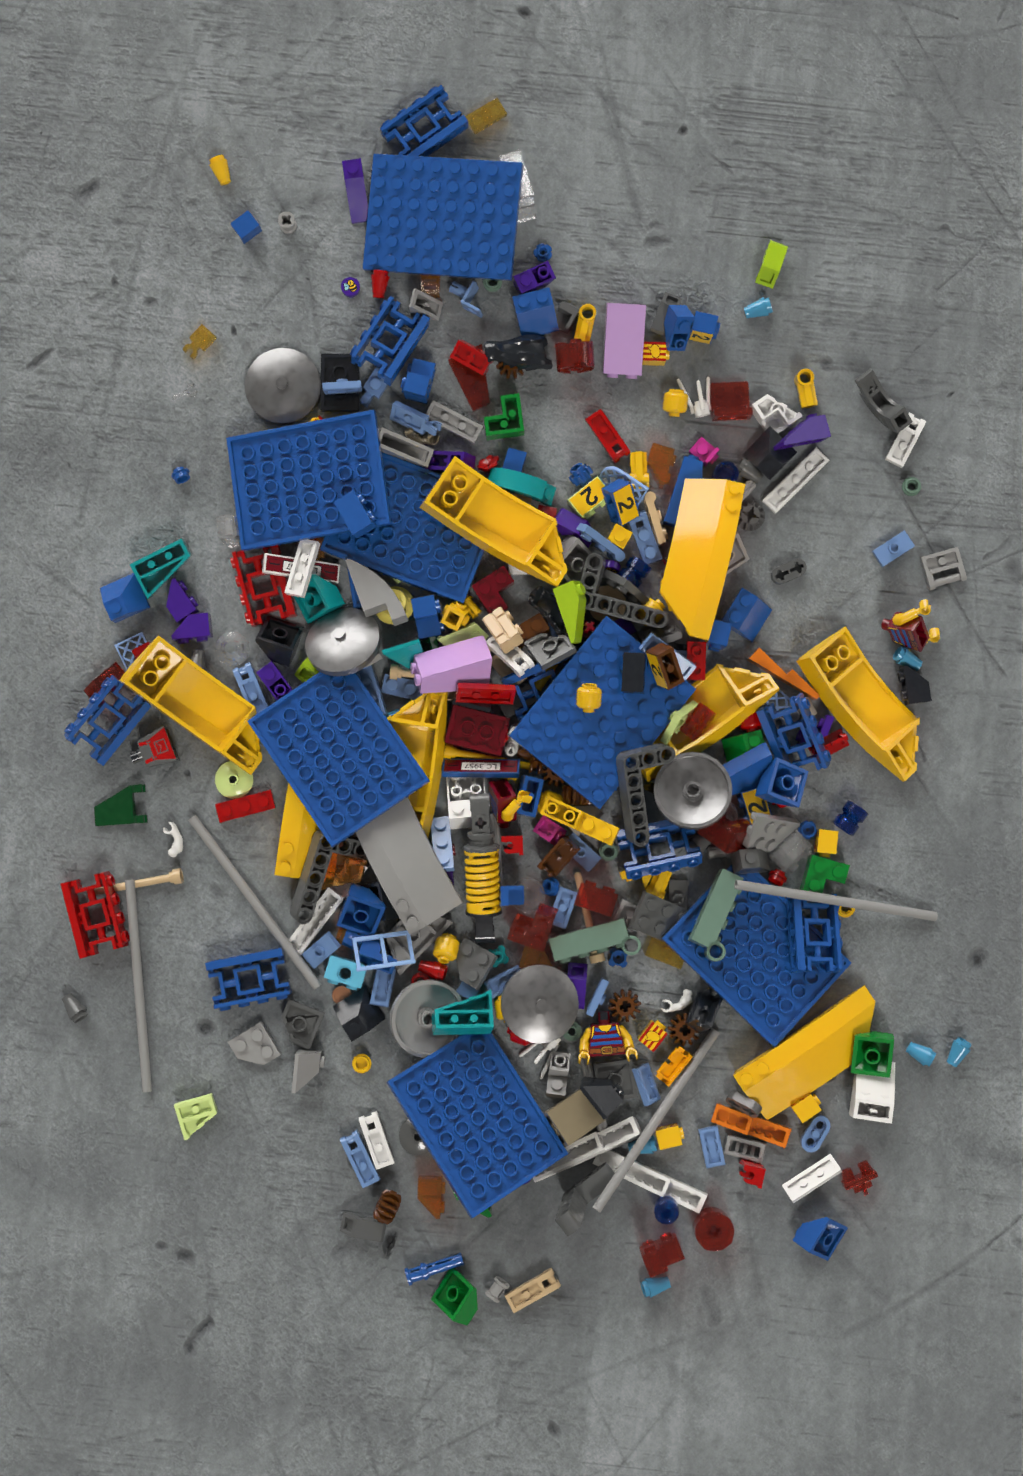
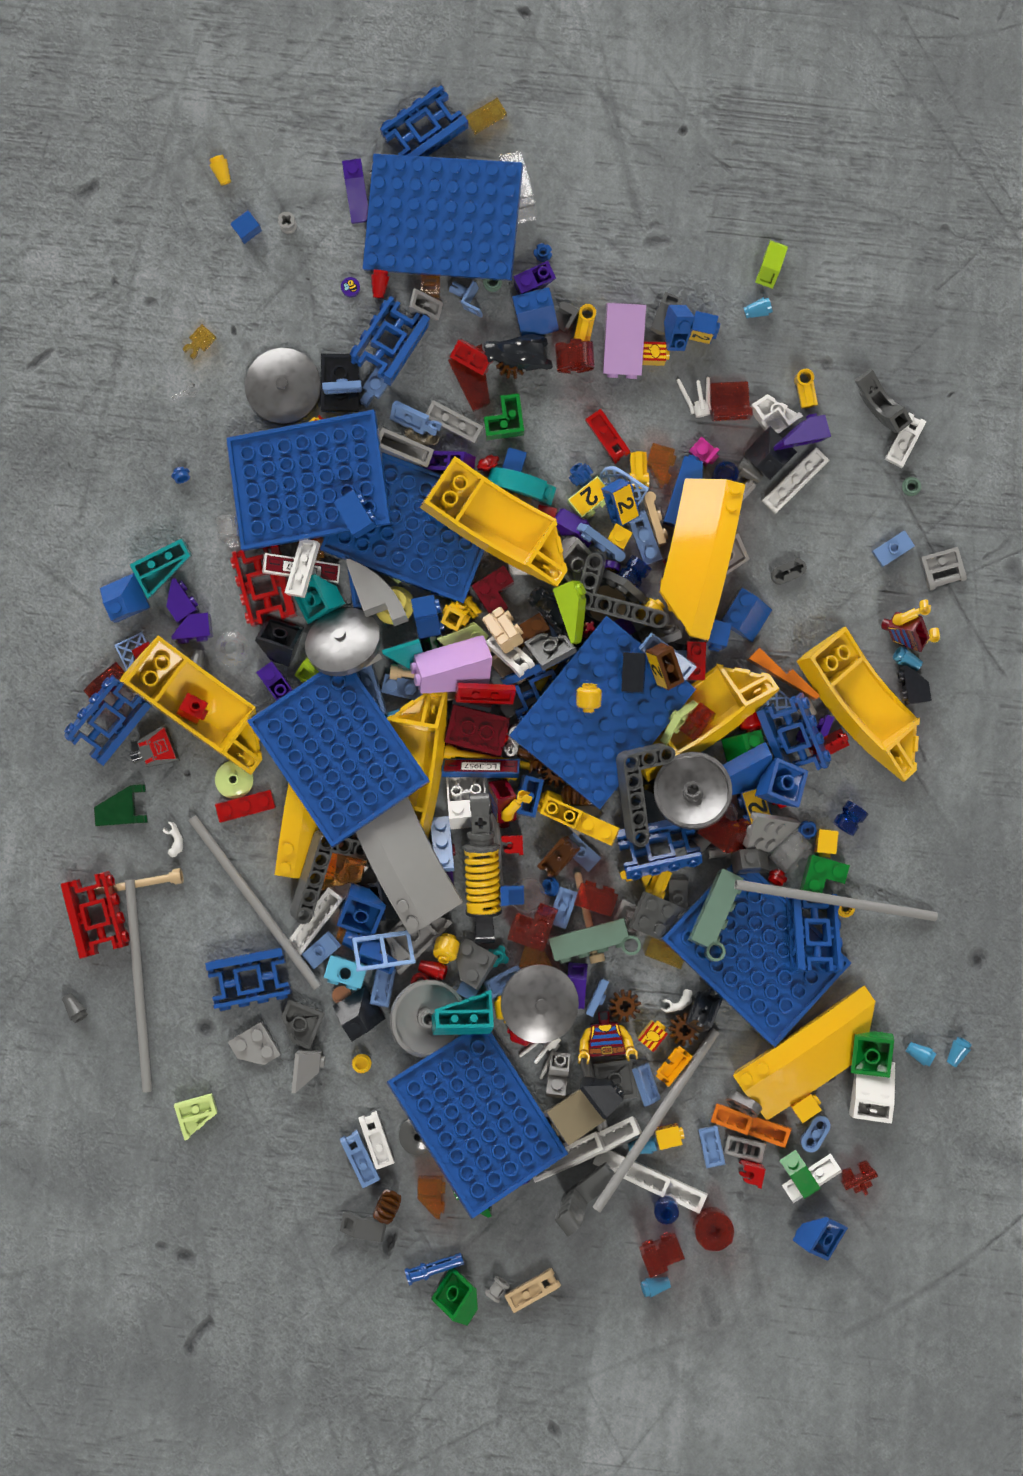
medium blue plate [232,662,268,715] -> none
blue brick [401,358,436,404] -> none
dark pink bracket [533,815,567,846] -> none
sand green plate [563,1022,581,1041] -> none
sand green plate [599,843,618,861] -> none
blue plate [608,947,628,968] -> none
yellow head [662,389,688,417] -> none
dark grey gear [738,500,765,531] -> none
none -> red brick [176,692,208,725]
none -> green slope [779,1150,821,1199]

